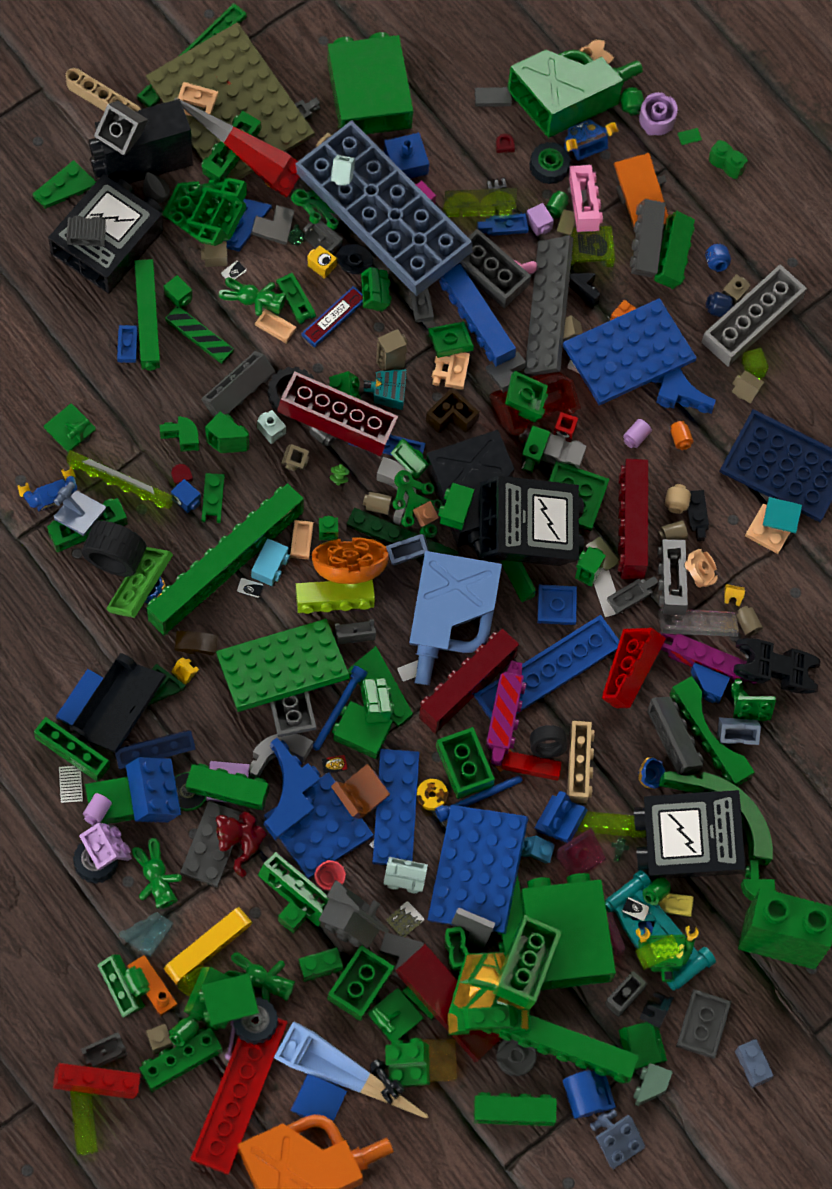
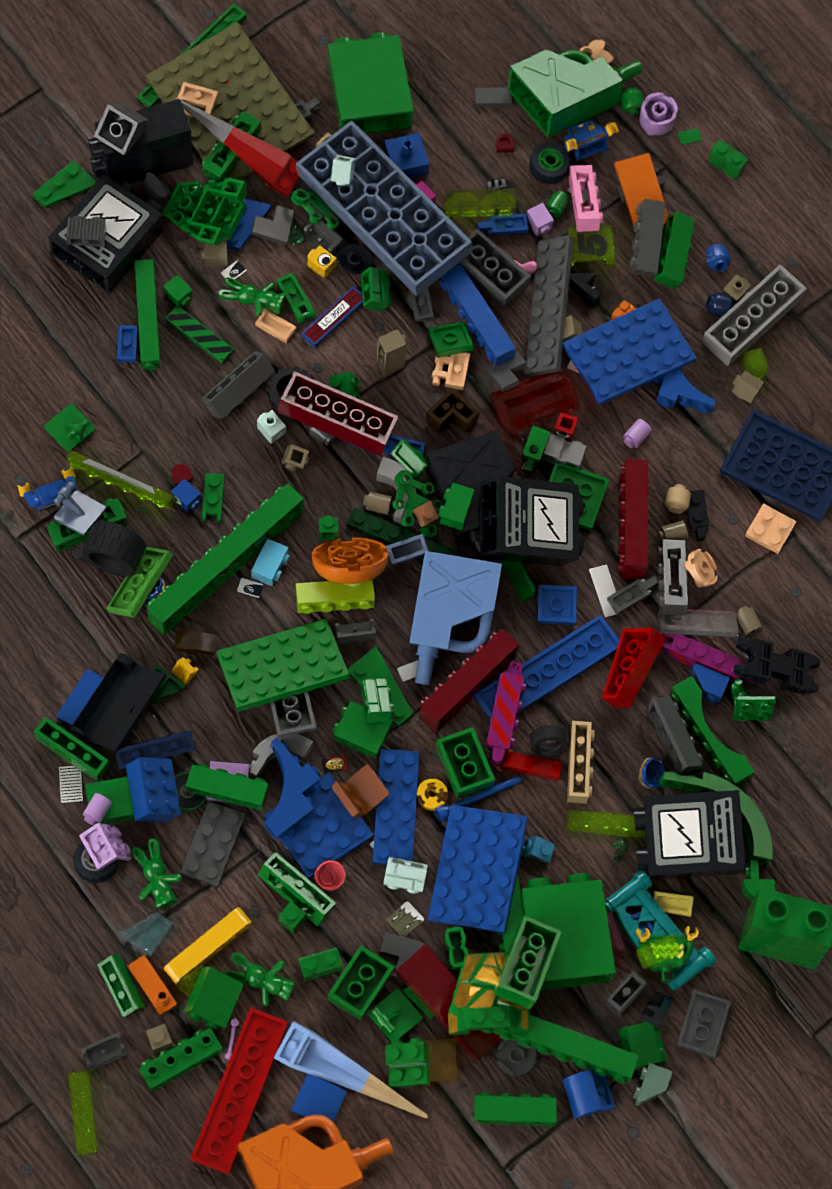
red brick [53,1063,140,1099] -> none
tan beam [66,68,141,111] -> none
green brick [123,966,150,998] -> none
green brick [159,416,199,452] -> none
green brick [169,1017,199,1046] -> none
green brick [198,973,259,1026] -> none
green slope [205,411,249,453] -> none
dark red animal [216,811,267,877] -> none
black wheel [233,997,278,1045] -> none
light nougat tile [290,520,313,560] -> none
blue piece [313,665,368,751] -> none
dark grey piece [319,880,389,948] -> none
bright green wheel [330,464,350,486] -> none
teal torso [363,370,407,410] -> none
black hinge [370,1059,405,1104] -> none
dark grey tile [451,908,495,950] -> none
green plate [505,371,548,422] -> none
blue bracket [534,791,588,844] -> none
clear pink slope [556,828,606,875] -> none
olive sticker [557,210,575,235] -> none
green brick [575,546,606,587] -> none
olive sticker [586,537,619,571] -> none
sand blue plate [590,1109,645,1169] -> none
sticker [622,897,649,921] -> none
green brick [643,878,671,905] -> none
orange brick [670,421,694,450] -> none
sand blue brick [717,717,761,745] -> none
yellow tile [724,584,745,606] -> none
sand blue brick [735,1039,774,1088] -> none
teal piece [763,497,802,534] -> none

